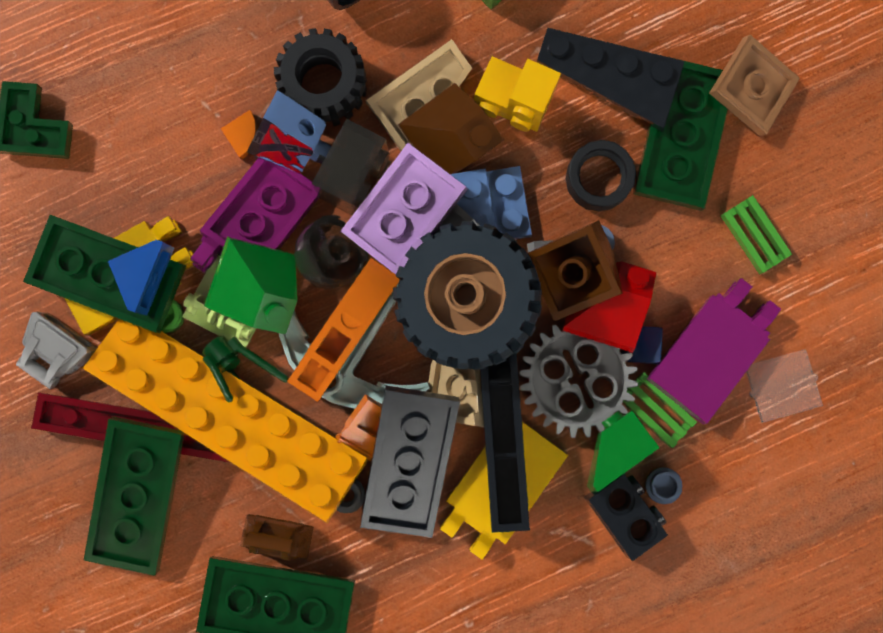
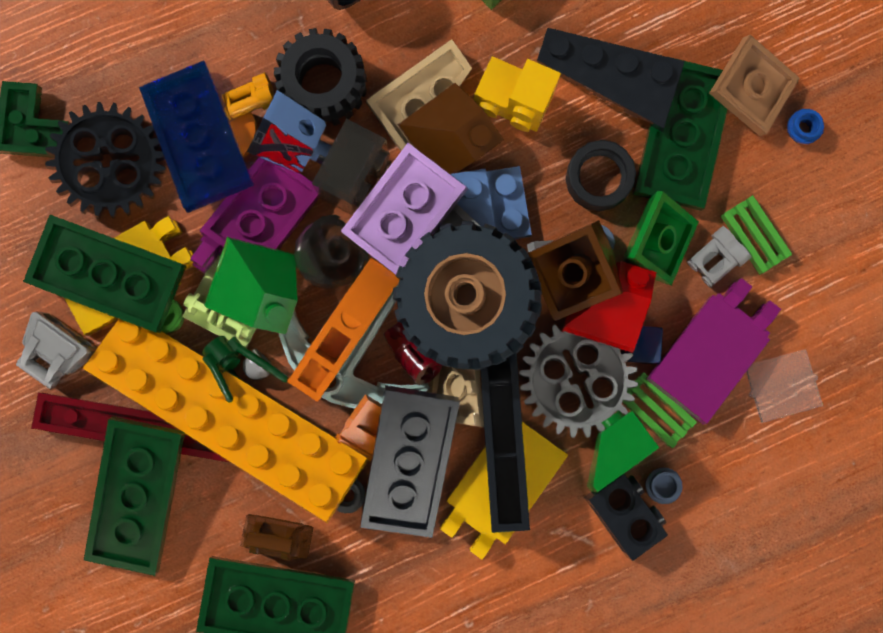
blue slope [108,240,174,316] -> none
none -> black gear [45,102,166,219]
none -> clear blue plate [139,60,254,213]
none -> light orange piece [221,72,274,120]
none -> light grey hinge [243,349,272,380]
none -> dark red hinge [383,322,442,385]
none -> green slope [622,191,699,286]
none -> light grey piece [687,226,751,288]
none -> blue plate [787,109,824,144]

